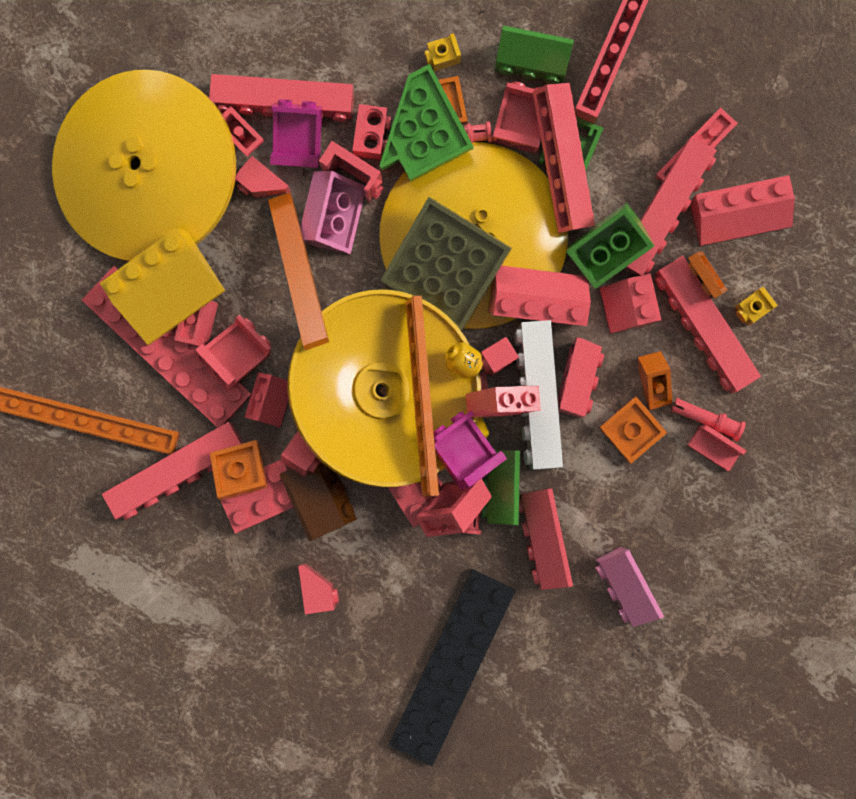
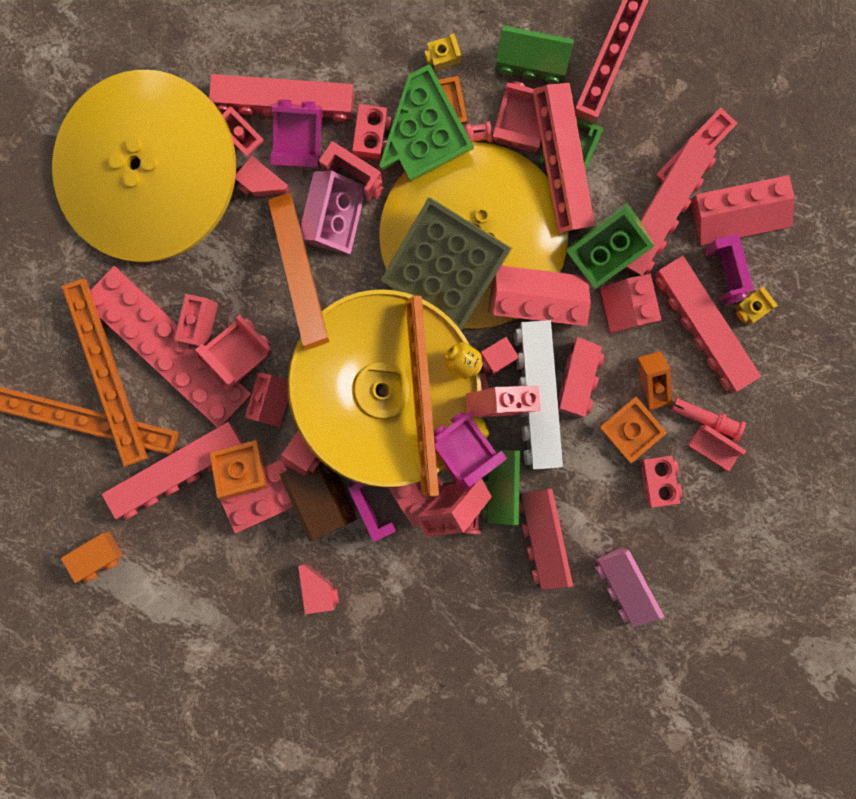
yellow slope [100,227,225,345] -> none
black plate [389,568,516,766] -> none
orange plate [688,251,727,299] -> none
none -> orange tile [61,278,148,467]
none -> orange brick [61,532,124,584]
none -> dark pink panel [348,481,397,542]
none -> coral brick [639,456,682,508]
none -> dark pink panel [703,234,754,305]

